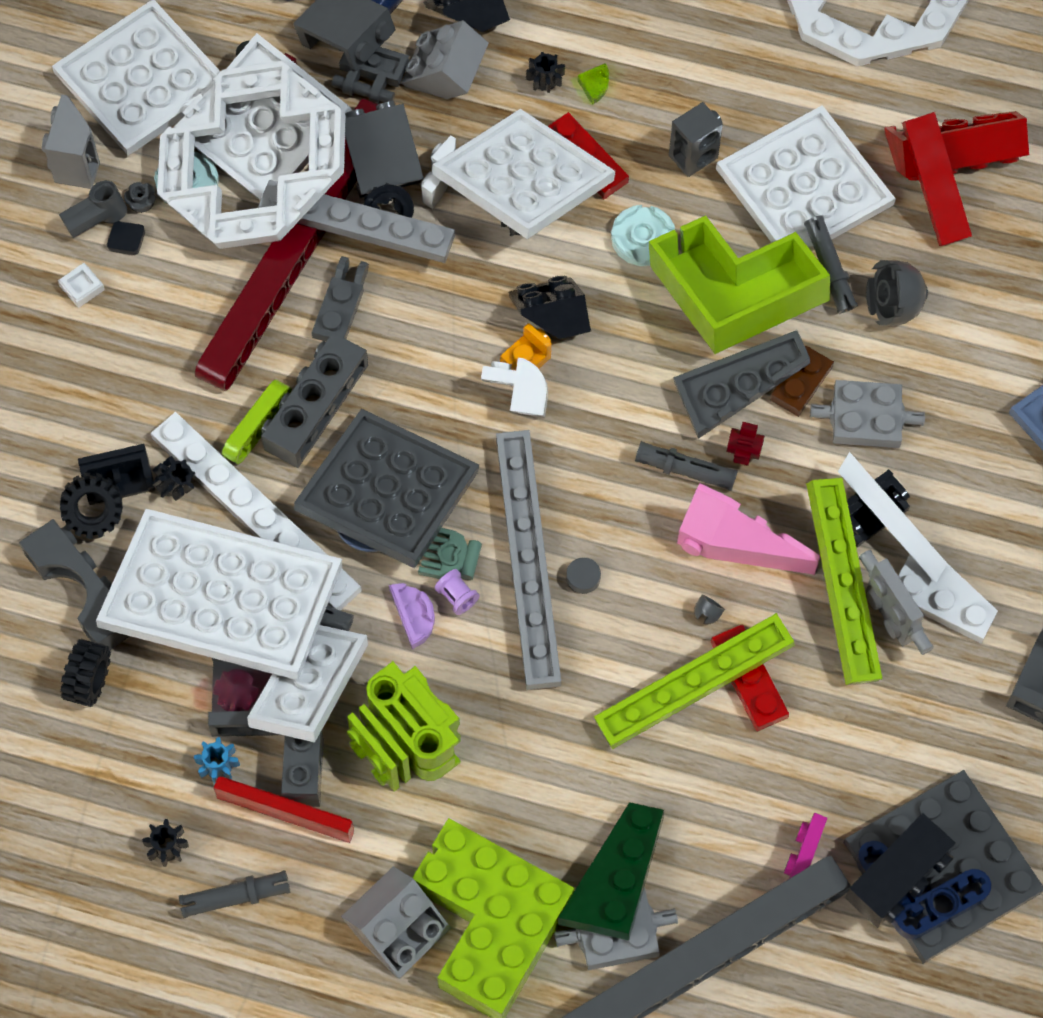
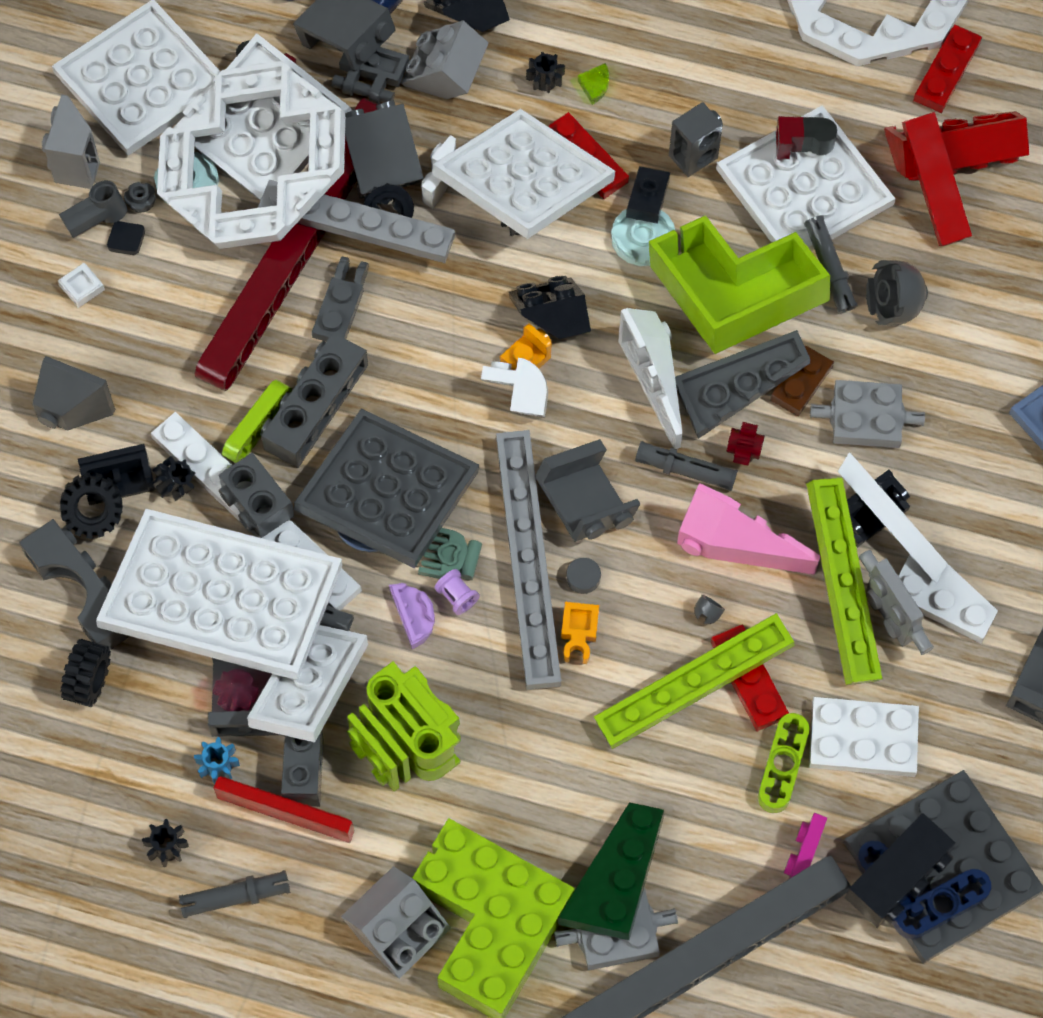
none -> dark grey slope [32,356,116,431]
none -> dark grey brick [218,452,294,538]
none -> dark grey panel [535,439,641,542]
none -> light orange plate [561,602,599,664]
none -> white wedge [618,308,683,449]
none -> black plate [626,166,670,224]
none -> lime beam [758,713,809,813]
none -> leg [775,116,838,159]
none -> white plate [809,697,919,777]
none -> red plate [913,24,982,113]

